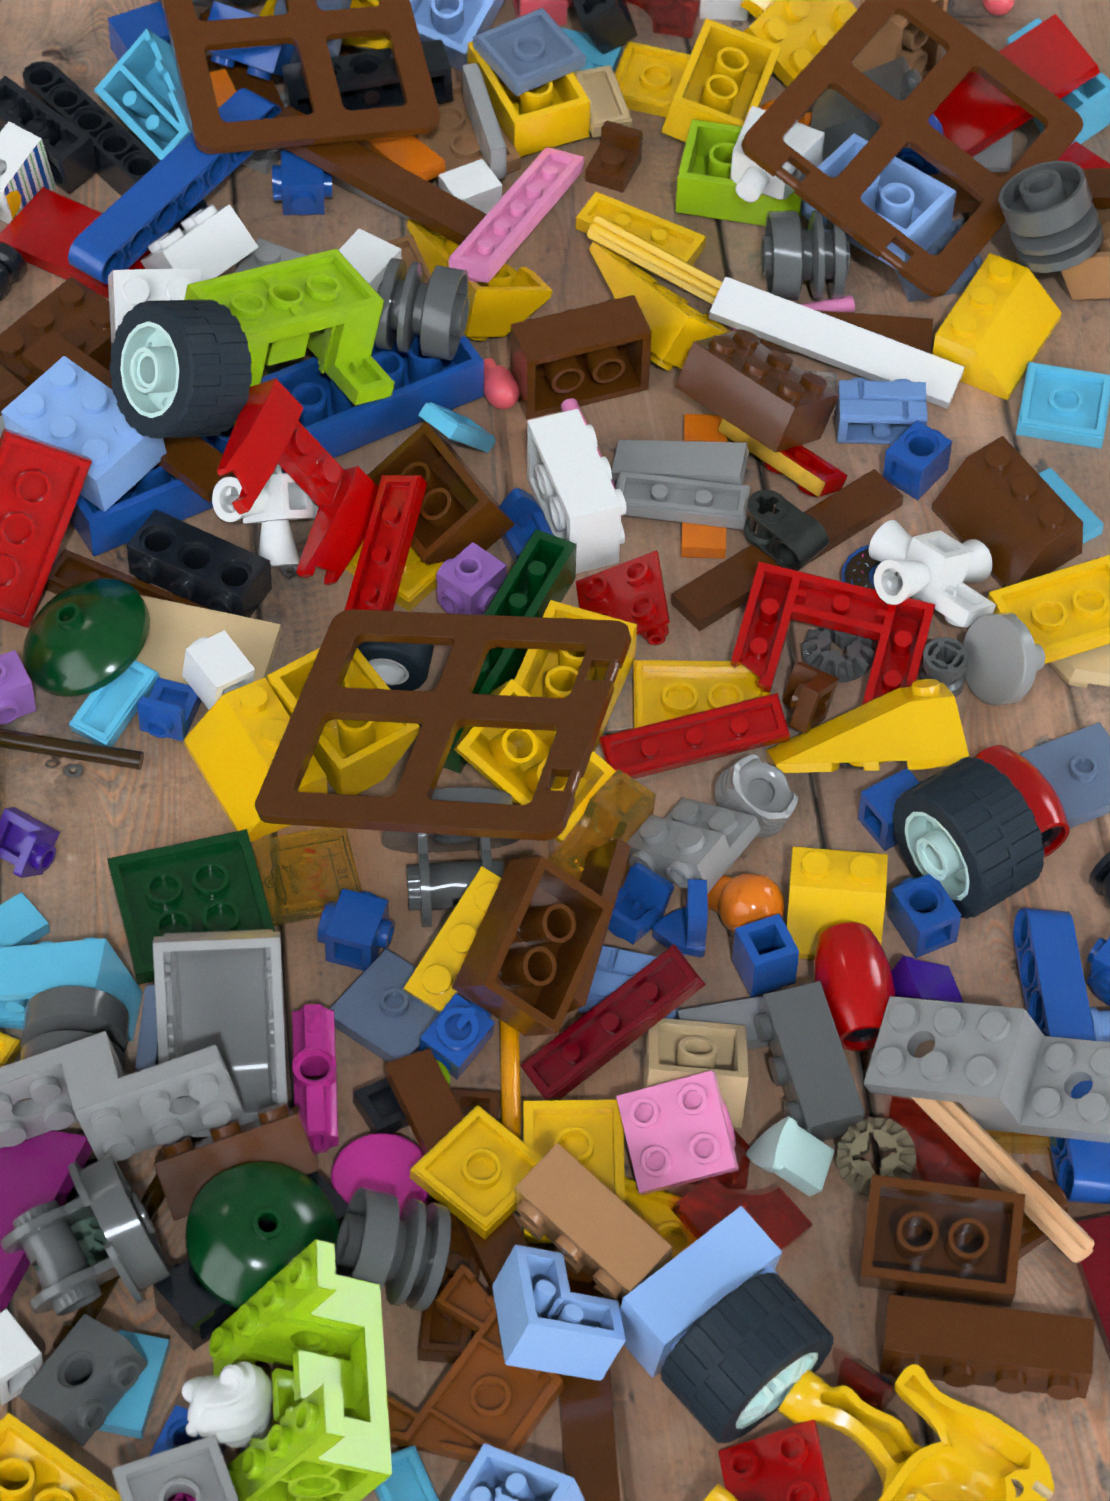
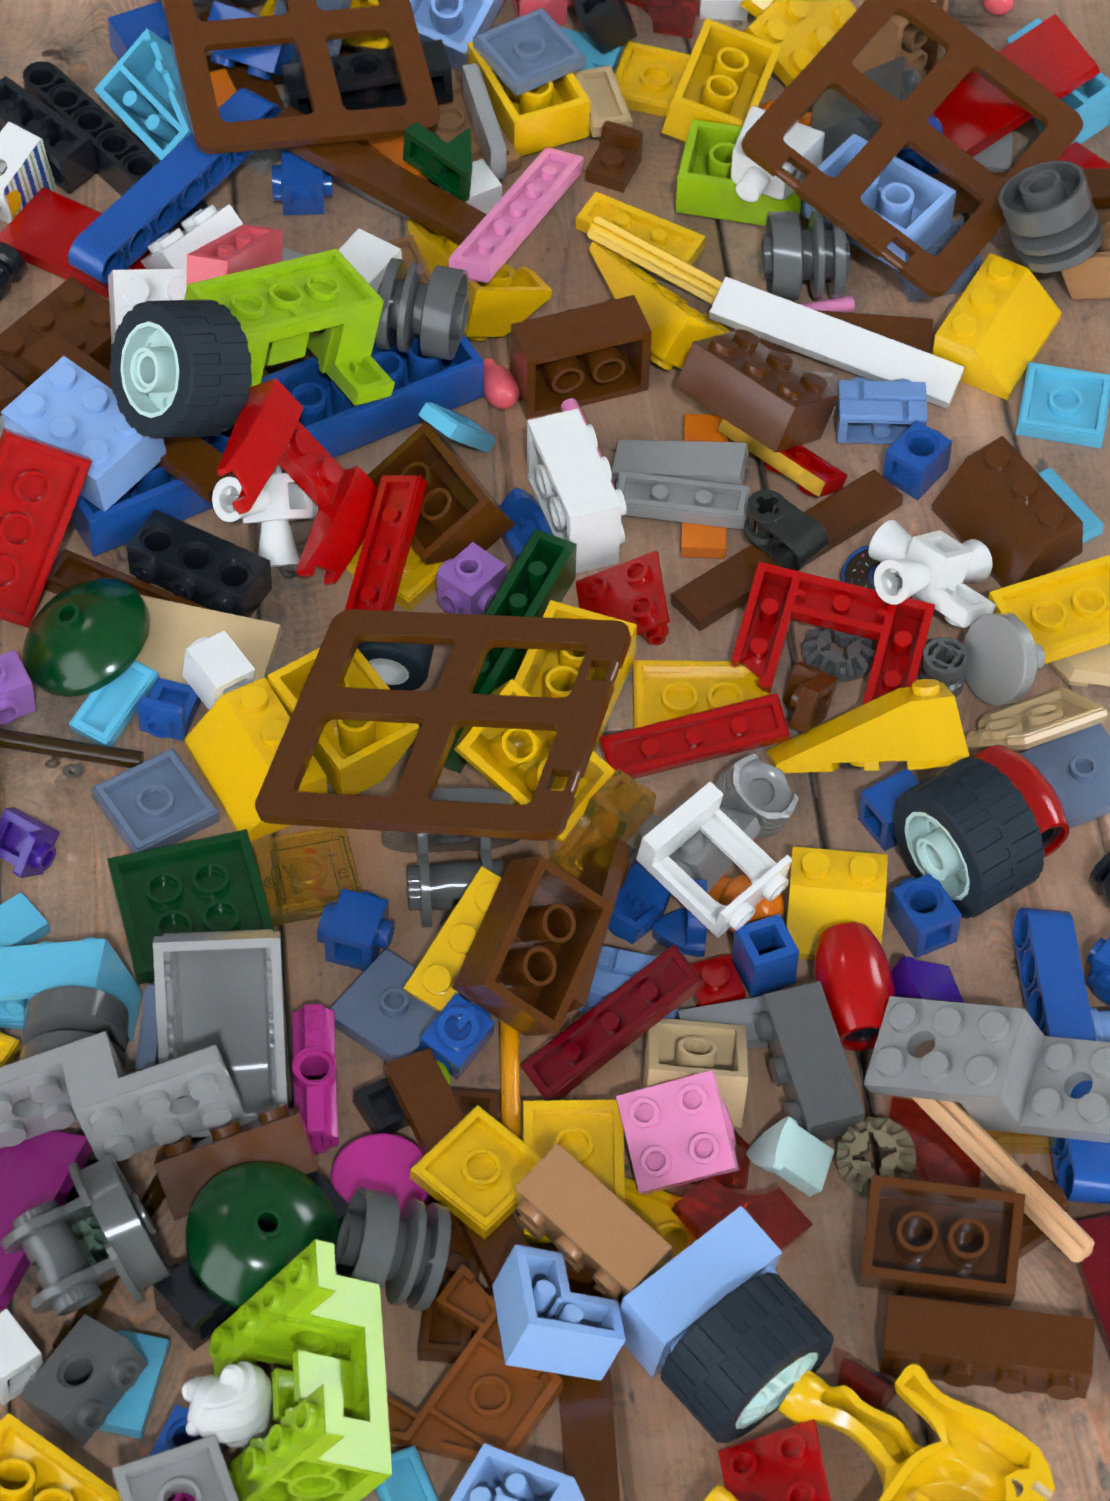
none -> sand blue tile [91,748,220,853]
none -> coral brick [186,224,283,288]
none -> dark green slope [403,122,472,202]
none -> white panel [636,781,793,938]
none -> red plate [691,954,746,1007]
none -> tan tile [965,686,1108,752]

